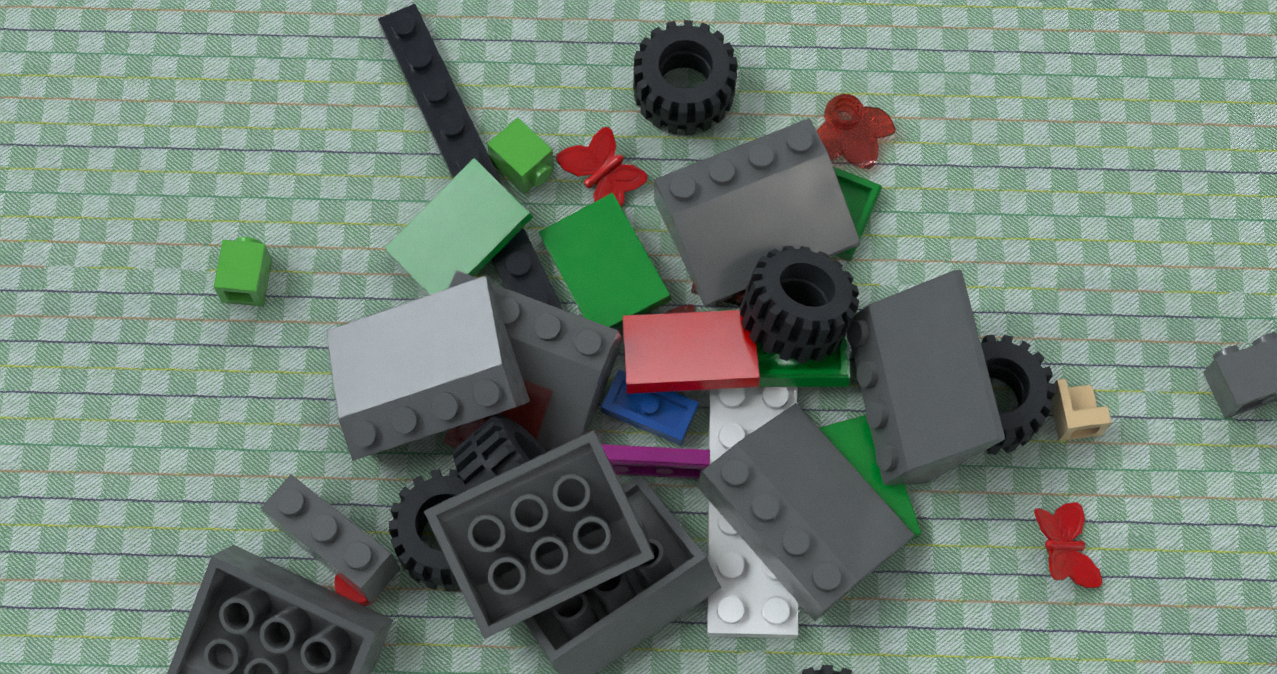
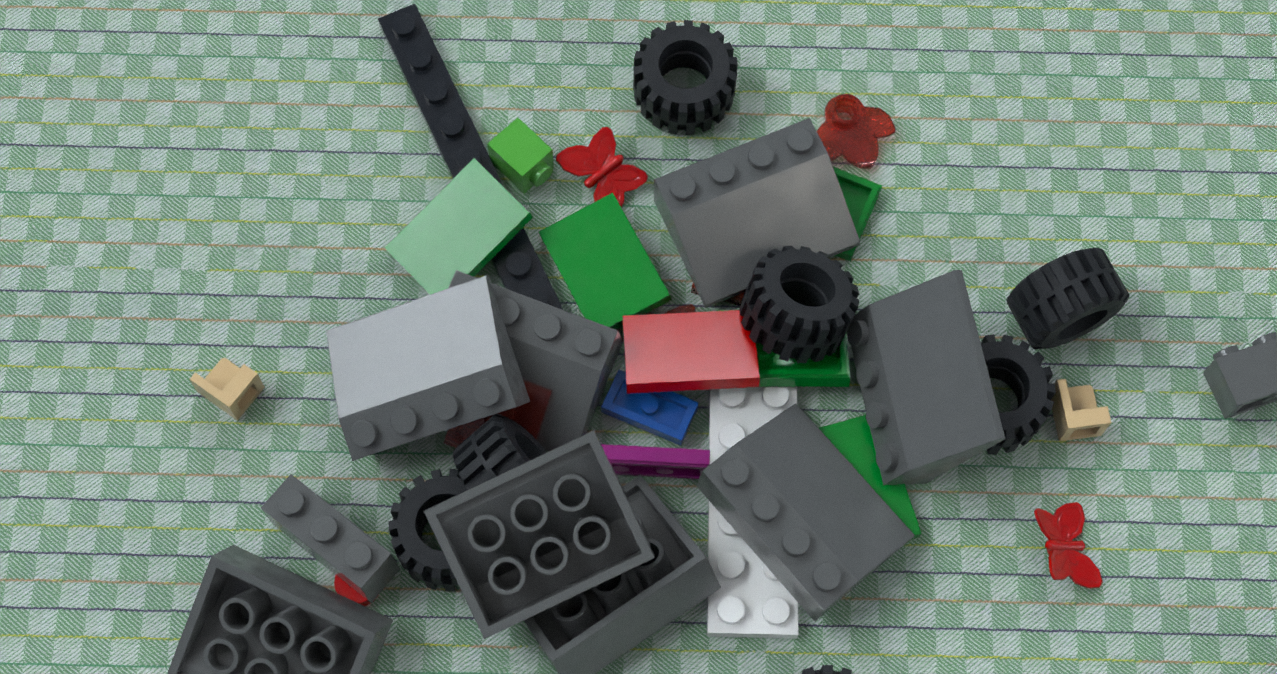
bright green brick [214,237,272,307] -> none
none -> tan panel [189,358,265,421]
none -> black tyre [1006,248,1129,349]

